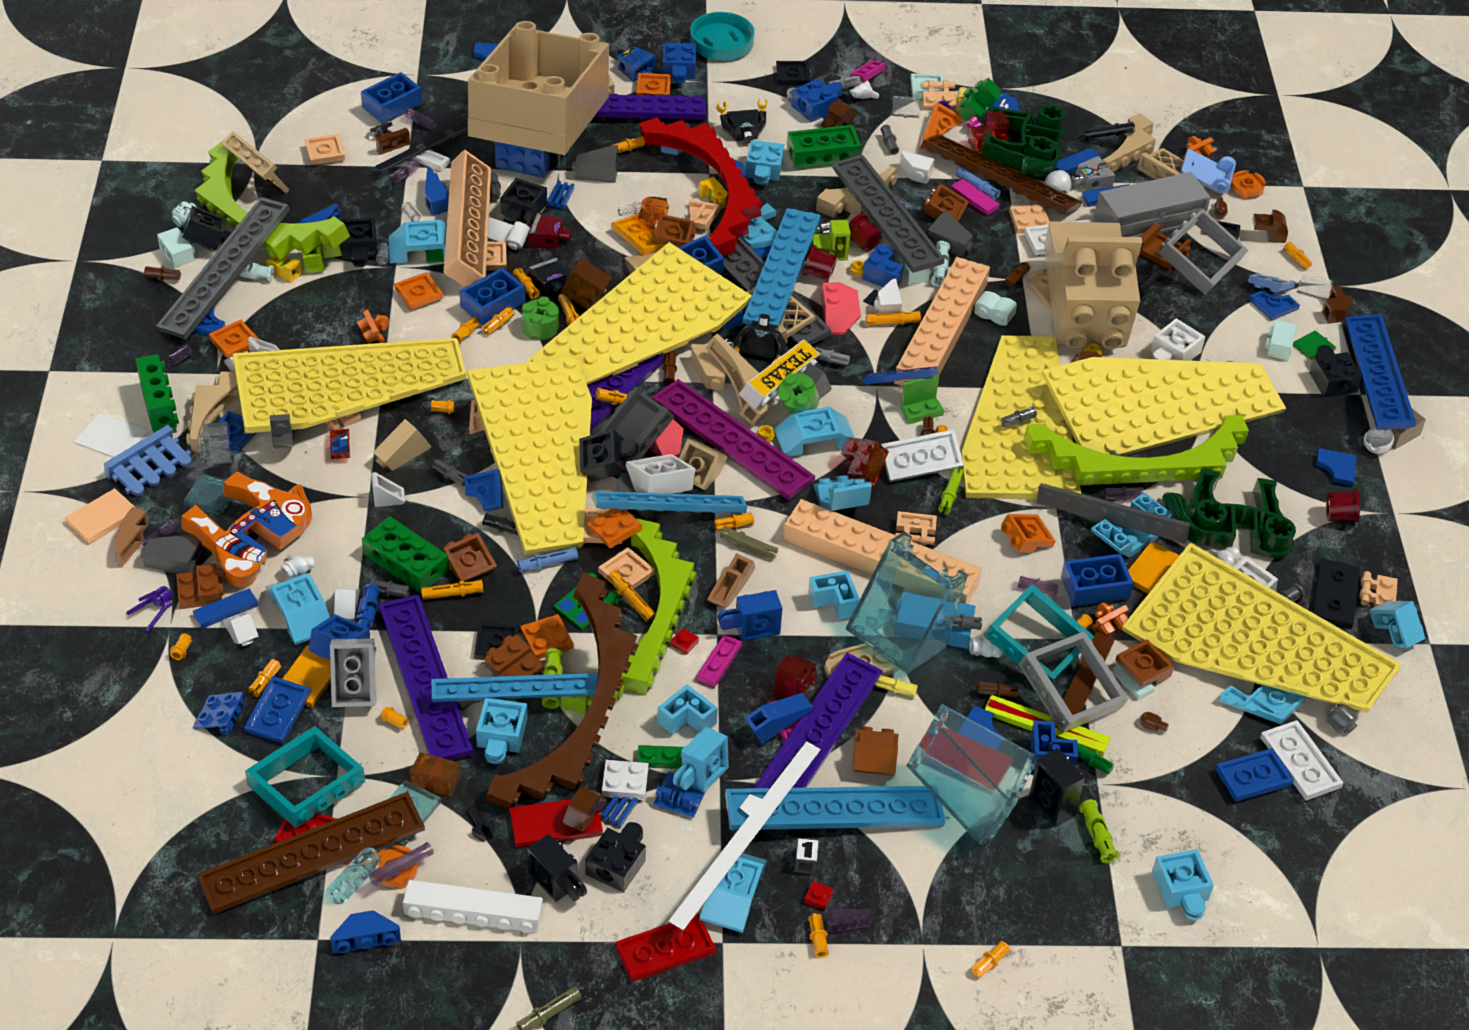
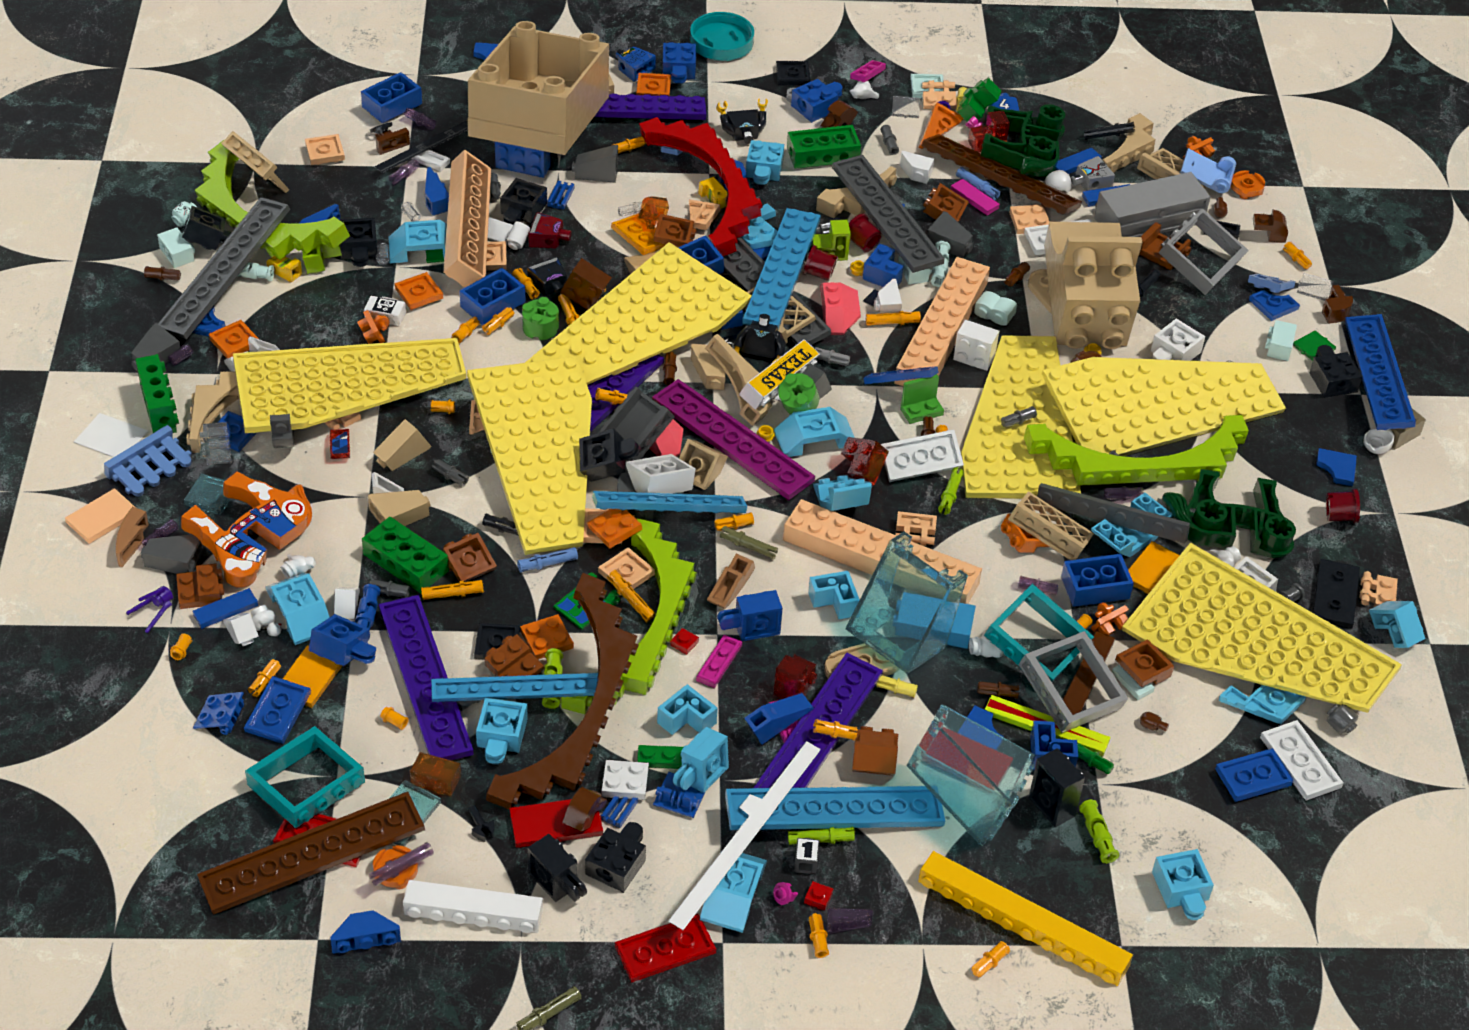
clear light blue beam [327,848,381,904] -> none
light grey brick [330,638,376,707] -> none
blue tile [464,469,504,512] -> none
light grey axle [829,76,861,90] -> none
dark grey axle [941,614,982,630] -> none
none -> dark grey slope [131,323,181,371]
none -> white animal [251,605,282,637]
none -> white piece [364,296,406,326]
none -> tan slope [368,490,431,526]
none -> dark pink plate [773,882,798,905]
none -> lime pin [788,827,855,845]
none -> light orange pin [813,719,858,740]
none -> yellow brick [918,851,1133,986]
none -> white brick [953,320,999,371]
none -> tan fence [1008,491,1094,560]

